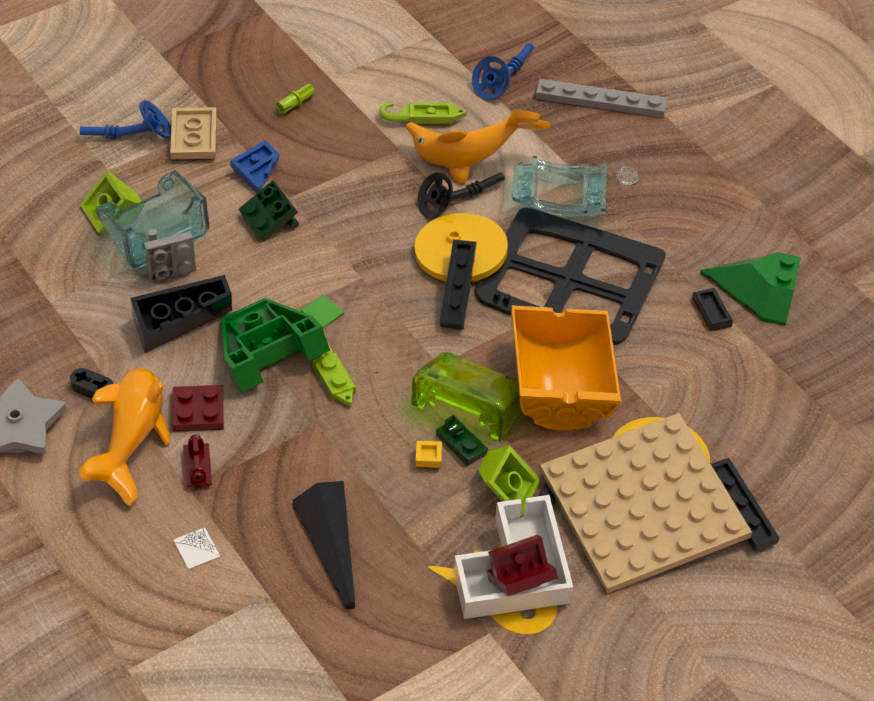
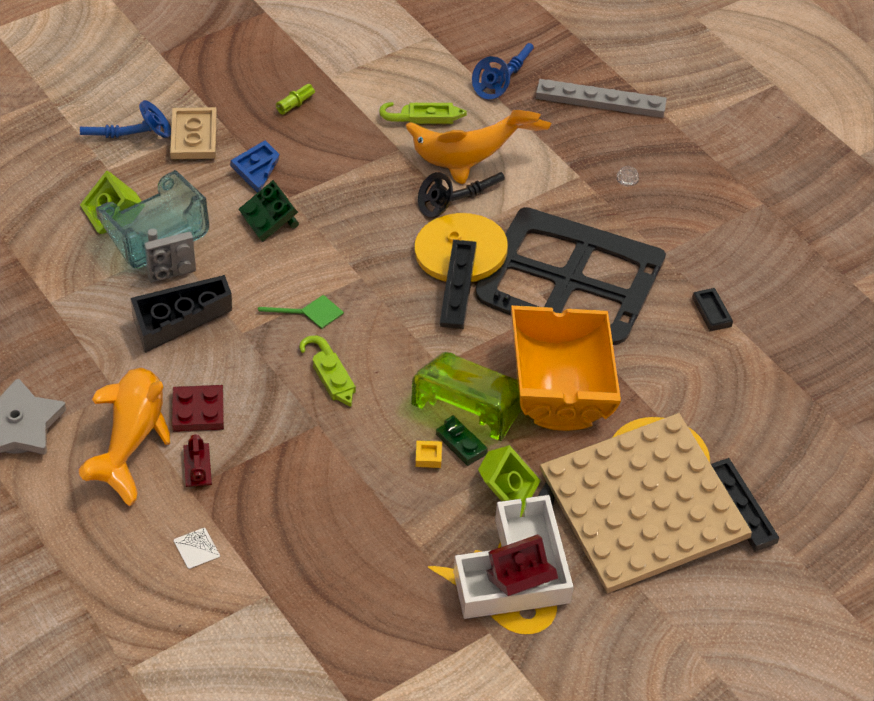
black beam [70,368,114,399] -> none
green wedge [222,298,330,393] -> none
black wedge [293,481,355,609] -> none
clear light blue wedge [512,156,609,217] -> none
green wedge [700,252,801,326] -> none

